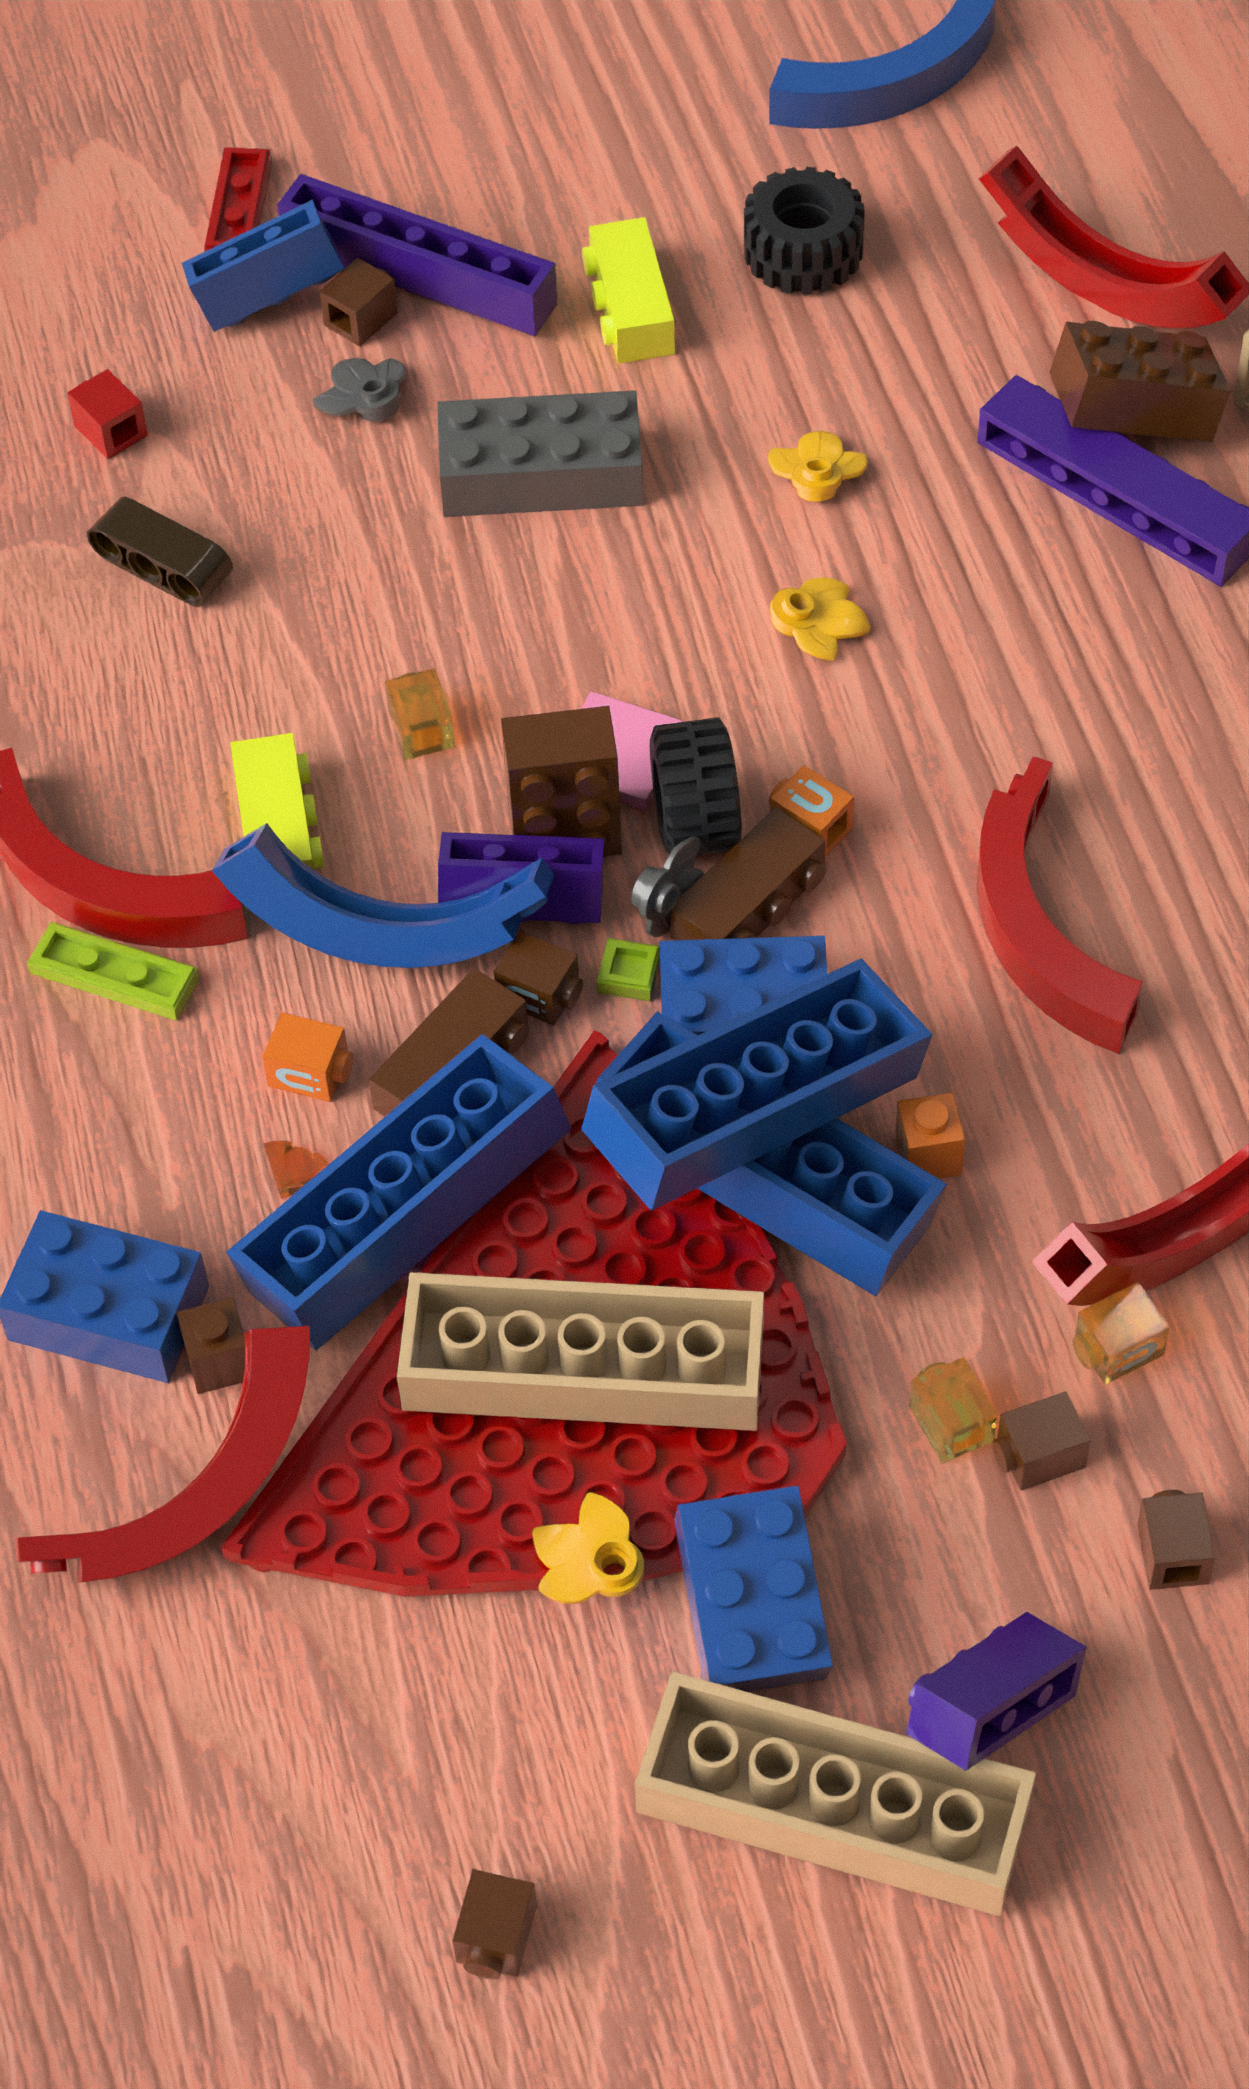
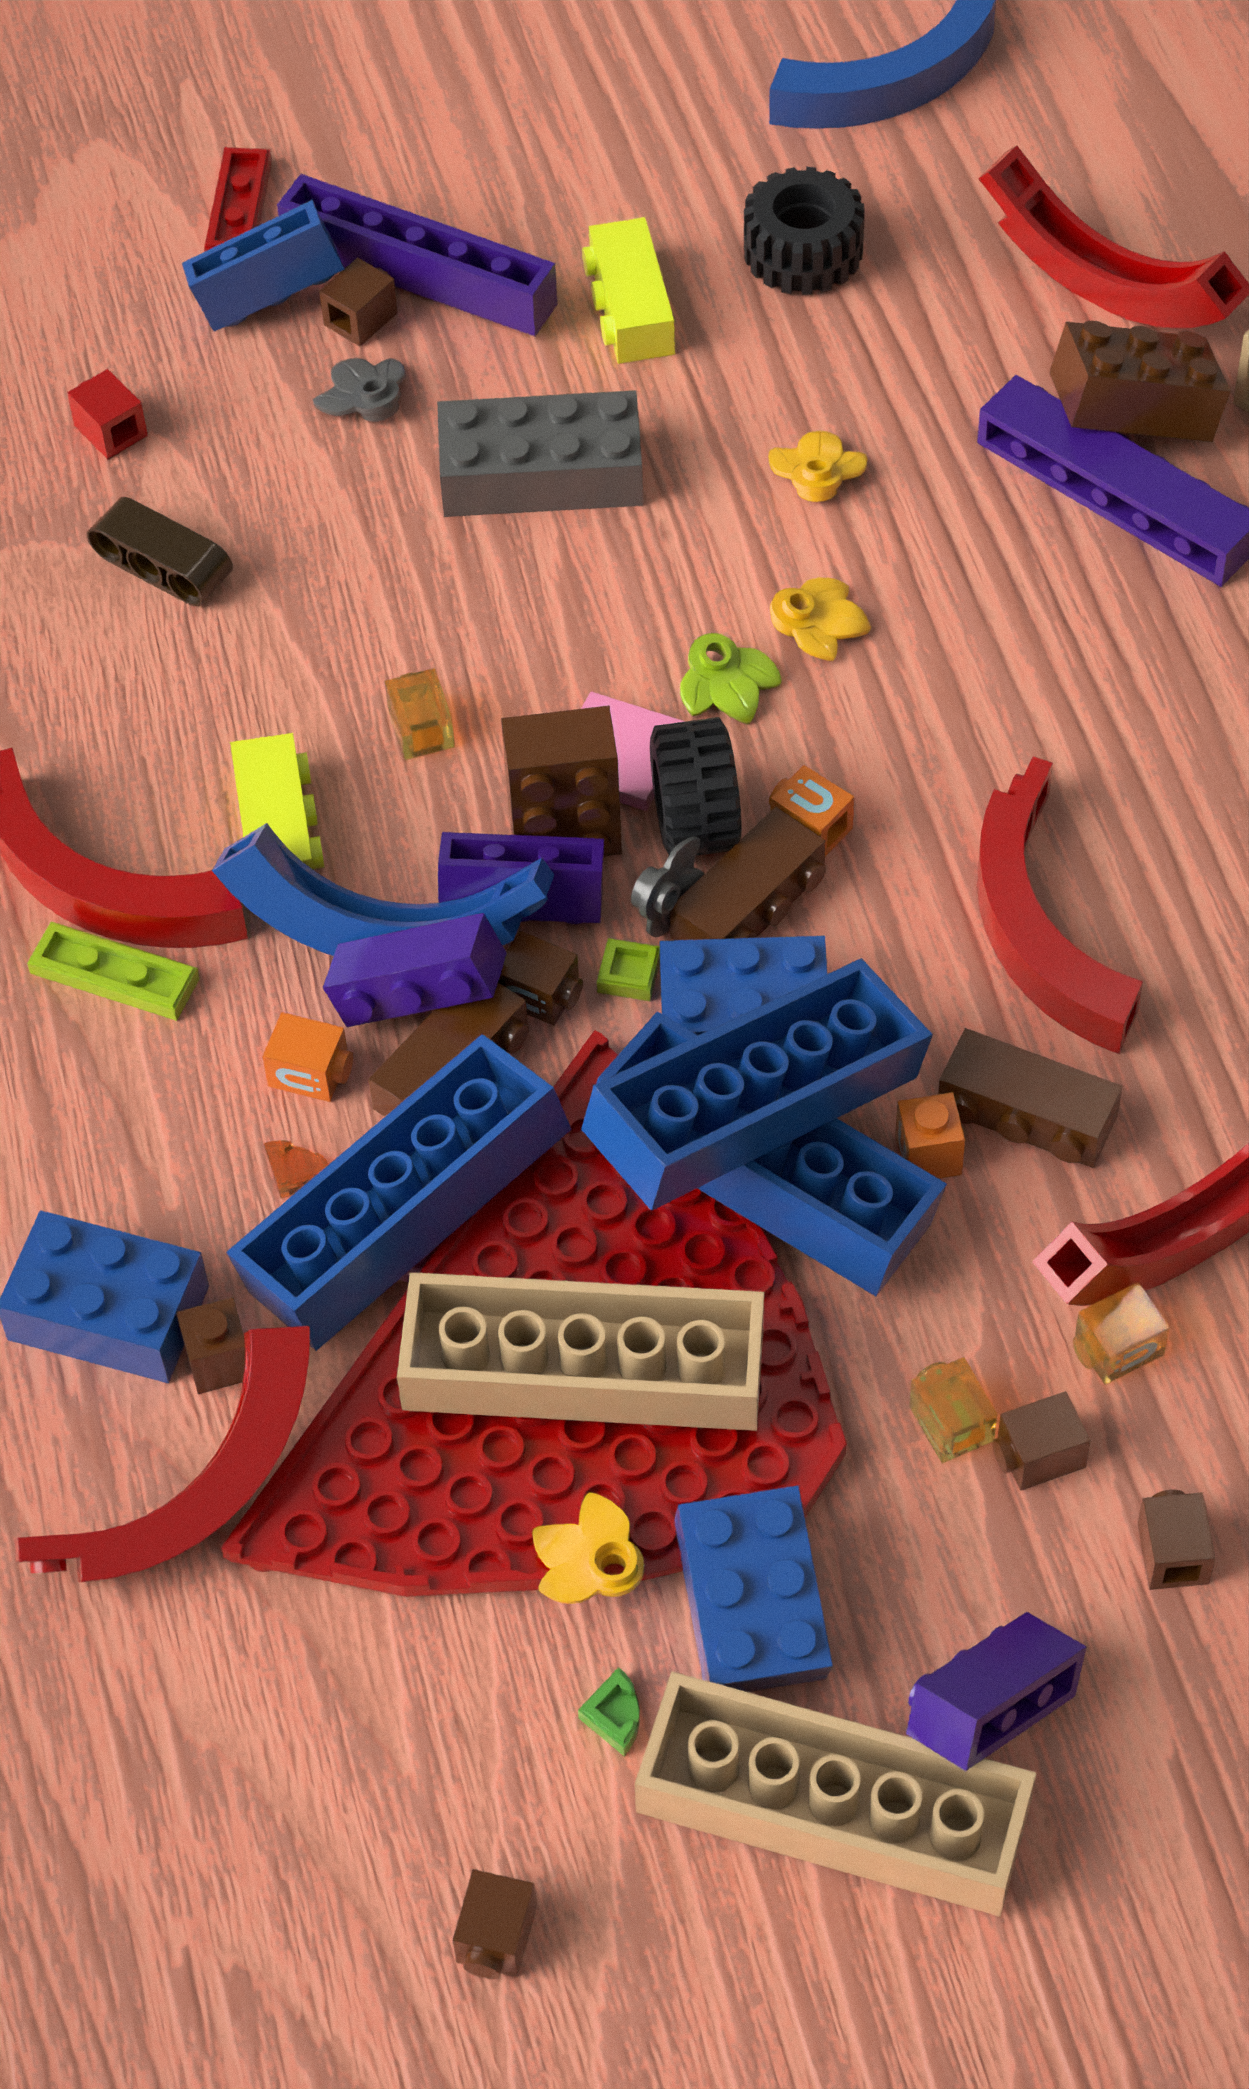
none -> dark purple brick [323,913,507,1027]
none -> bright green tile [578,1667,640,1756]
none -> lime plate [680,633,782,724]
none -> reddish brown brick [938,1028,1123,1168]

